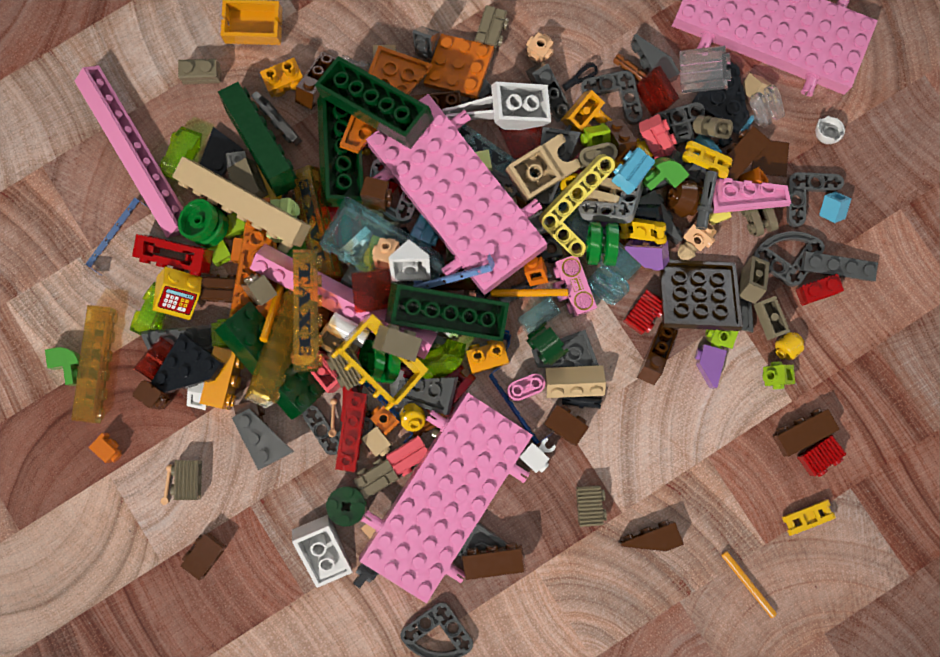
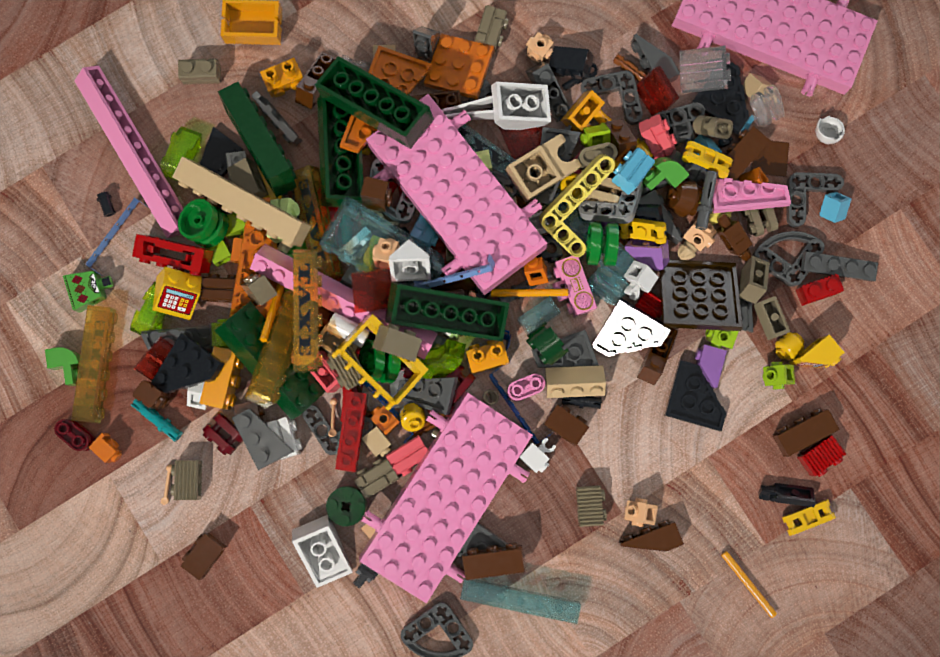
none -> dark red brick [54,419,96,451]
none -> bright green torso [63,271,114,313]
none -> black pin [96,192,116,217]
none -> teal pin [131,398,183,442]
none -> dark red brick [202,412,243,455]
none -> white brick [266,417,303,461]
none -> clear light blue brick [460,578,581,624]
none -> dark tan hinge [482,389,499,405]
none -> black brick [549,46,594,79]
none -> plate [592,298,671,357]
none -> white brick [624,261,659,301]
none -> light nougat brick [624,498,658,527]
none -> black plate [664,360,726,432]
none -> reddish brown piece [716,213,753,261]
none -> black hinge [758,483,816,507]
none -> yellow slope [789,334,845,368]

